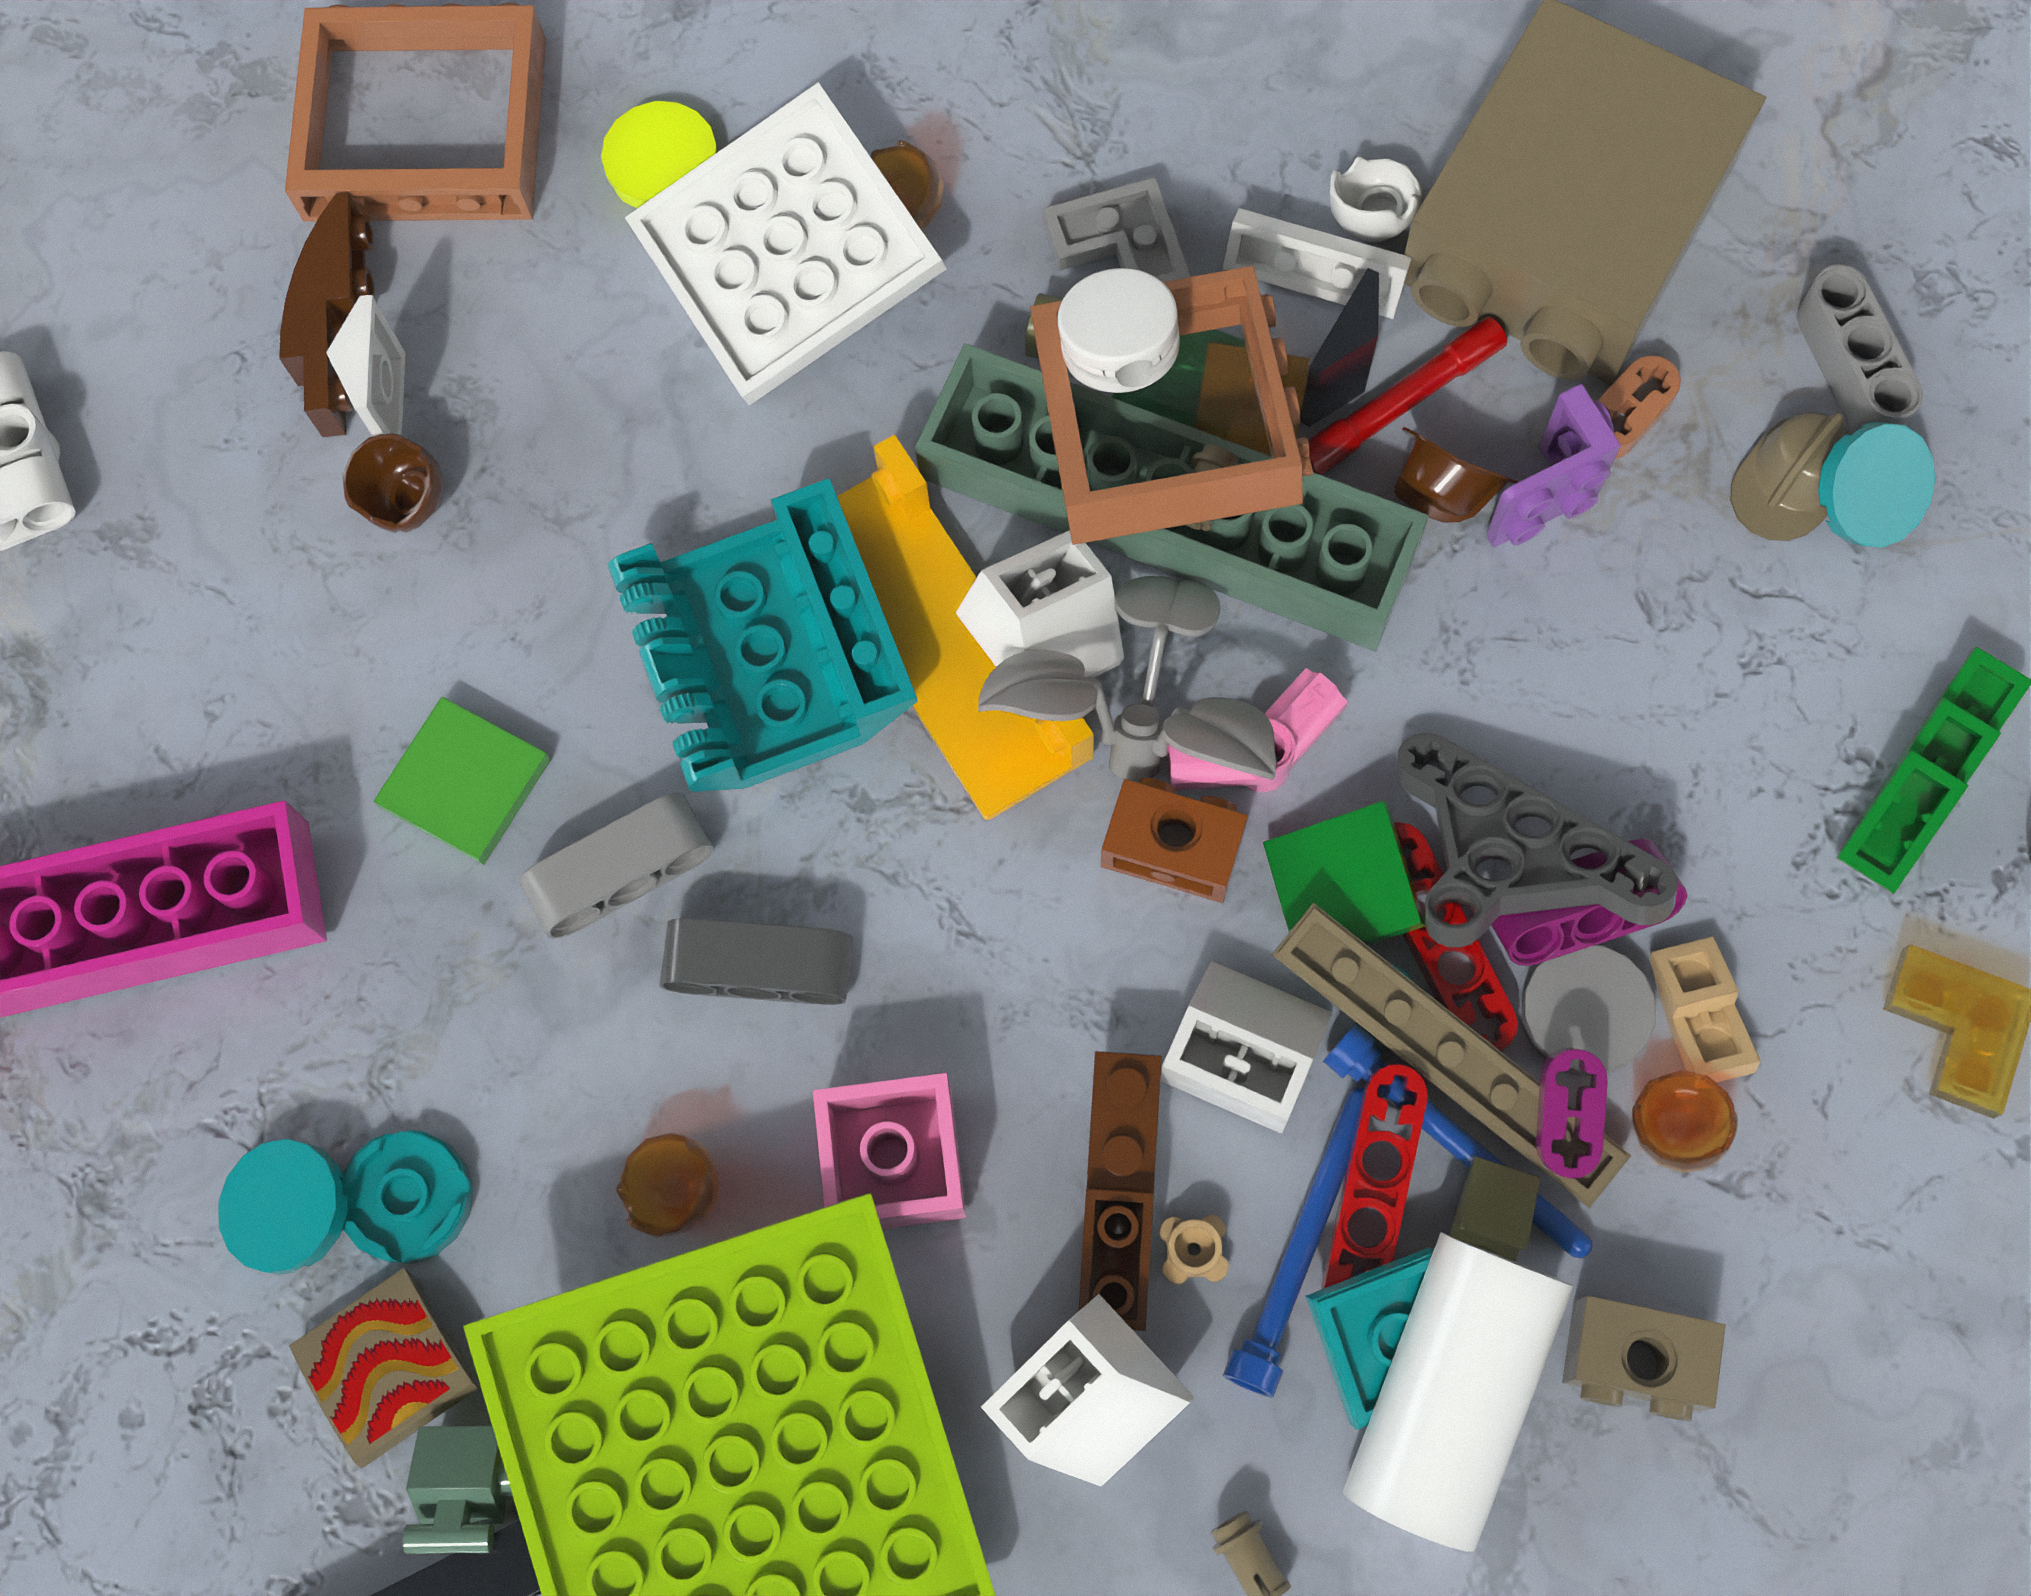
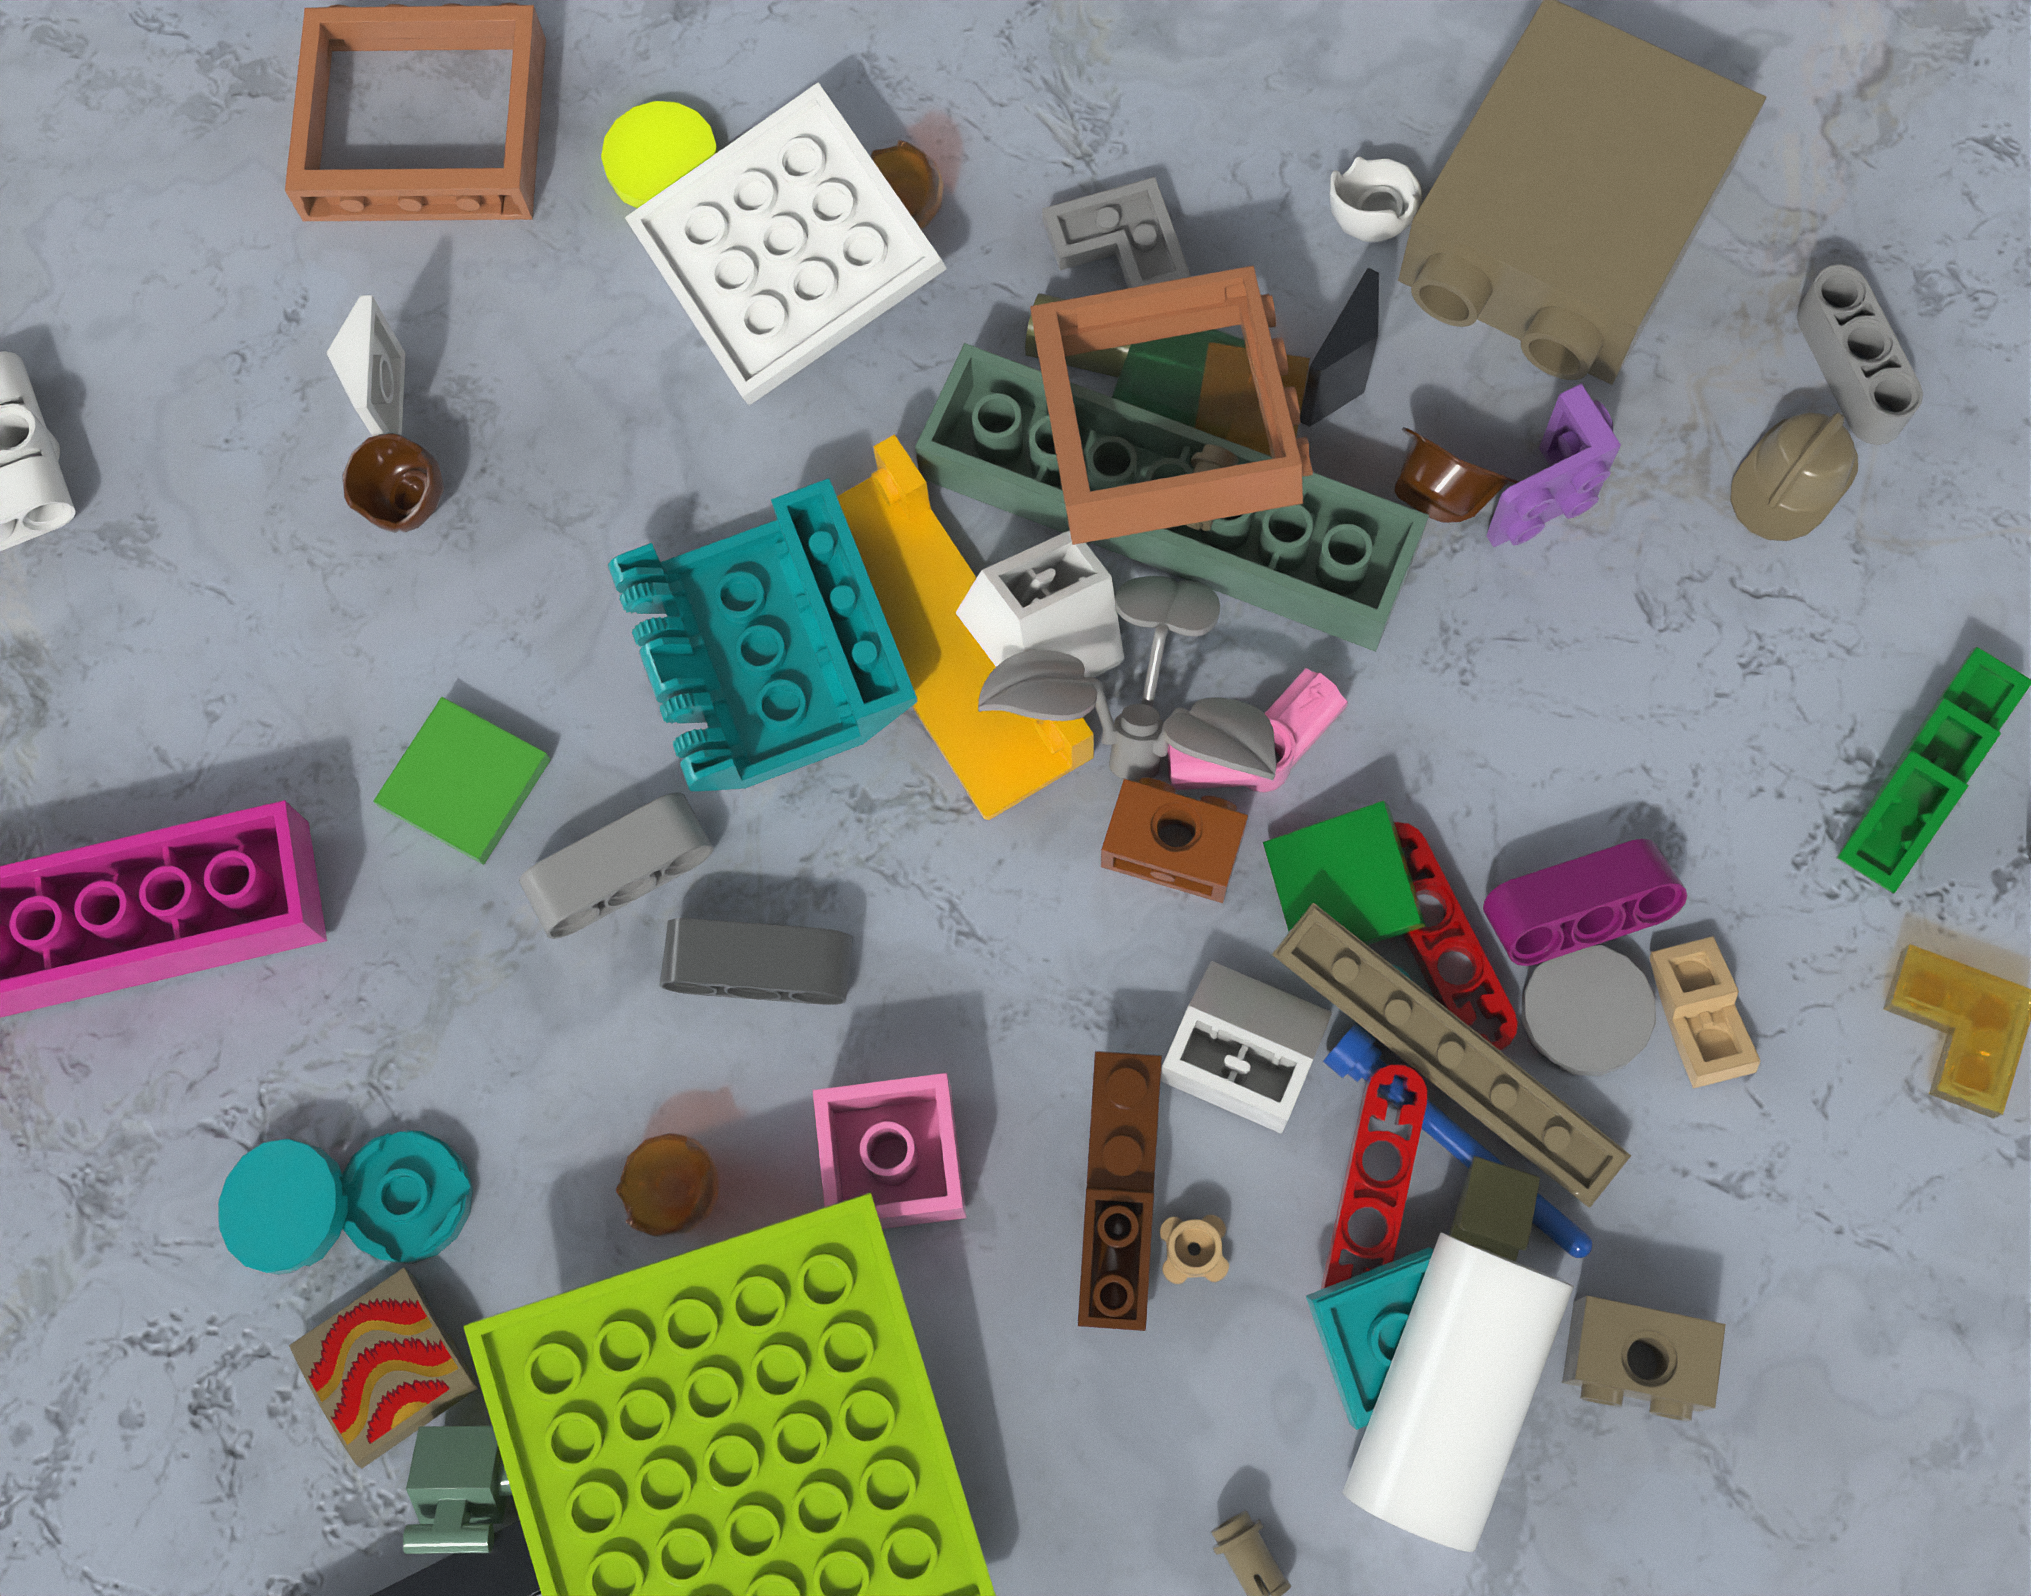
reddish brown slope [279,192,375,437] -> none
white slope [981,1294,1195,1486] -> none
white head [1058,268,1180,393] -> none
white plate [1222,208,1412,319] -> none
blue piece [1222,1088,1364,1398] -> none
red piece [1308,316,1507,475] -> none
dark grey beam [1397,733,1677,948] -> none
magenta beam [1536,1047,1608,1179] -> none
nougat beam [1598,355,1681,459] -> none
clear orange hair [1632,1070,1738,1173] -> none
teal tile [1818,421,1936,548] -> none

